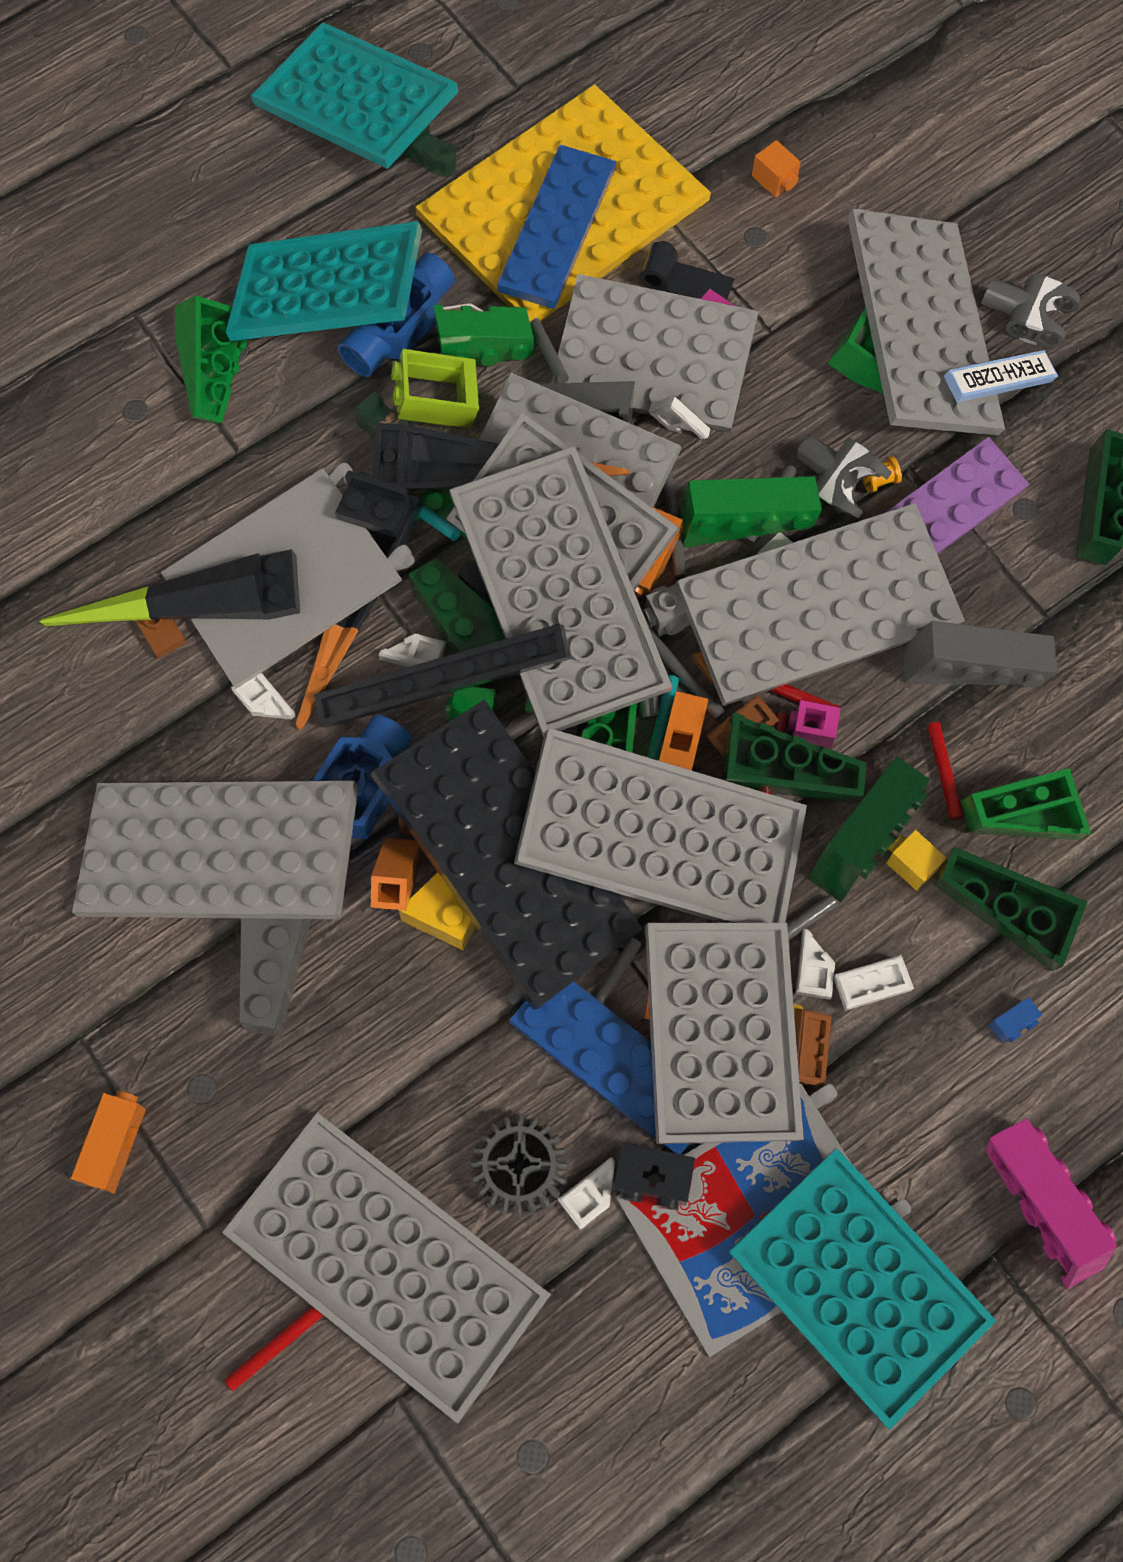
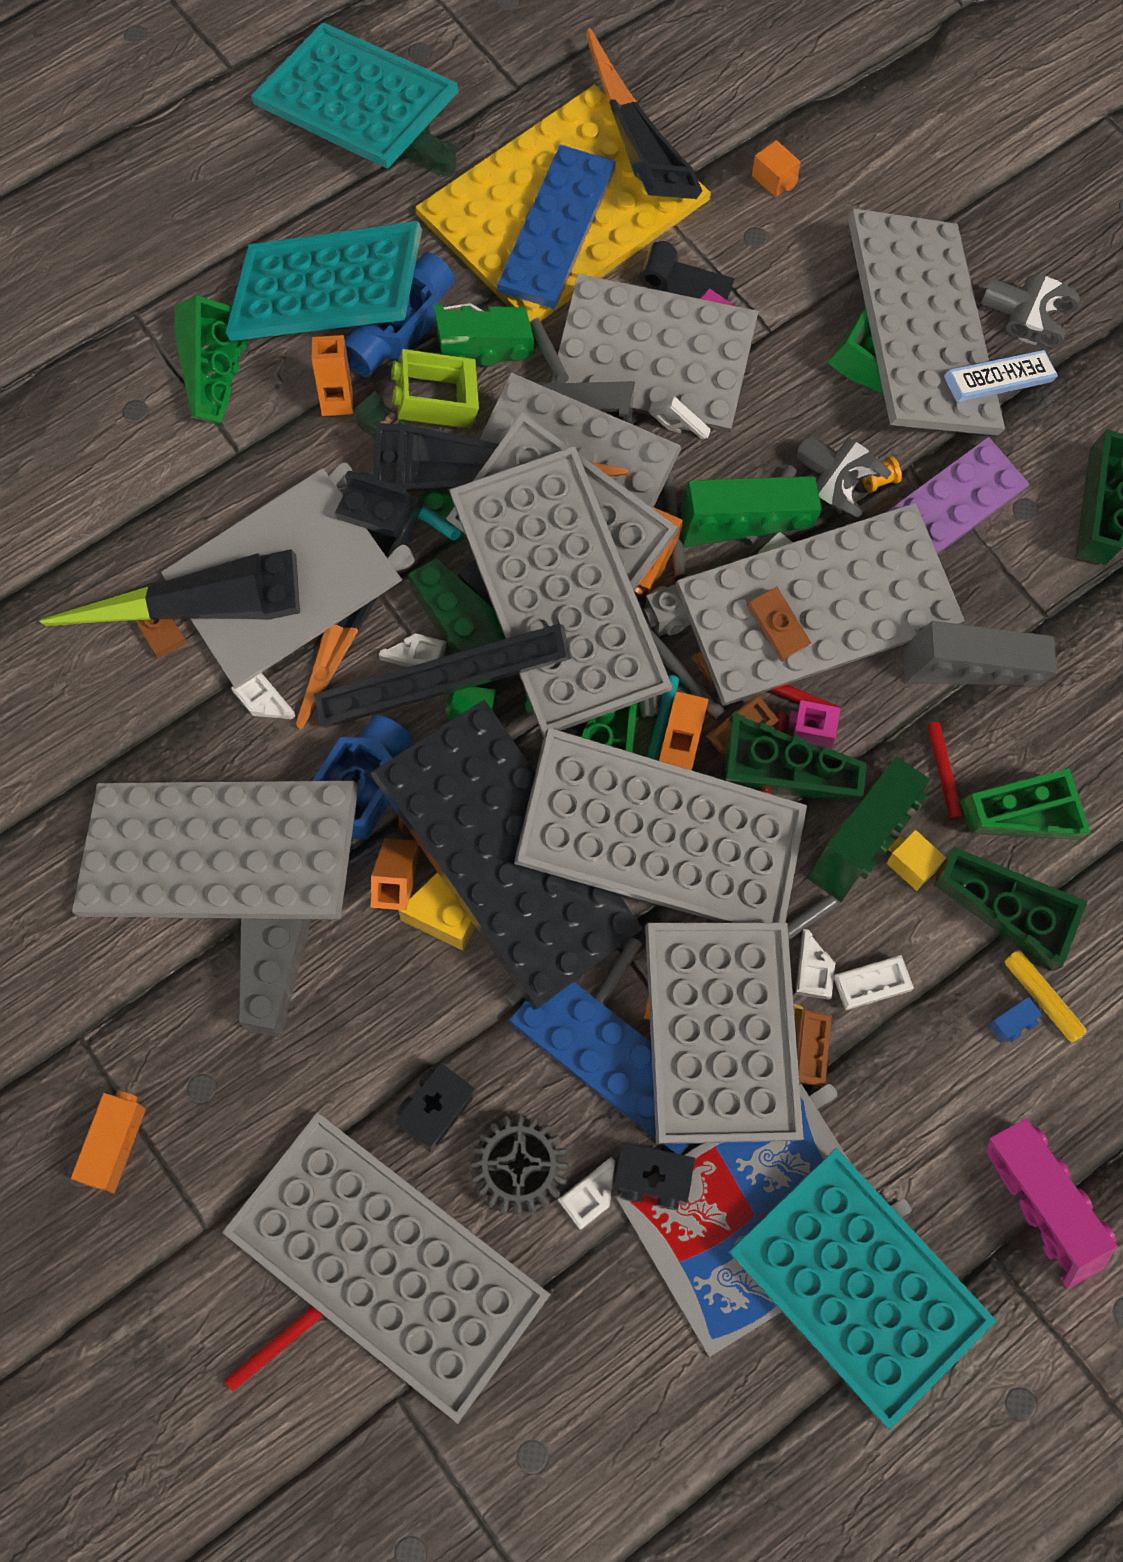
none -> orange brick [312,335,353,416]
none -> black brick [396,1063,477,1153]
none -> black plate [585,28,703,199]
none -> dark orange plate [747,586,811,661]
none -> yellow axle [1004,950,1087,1042]

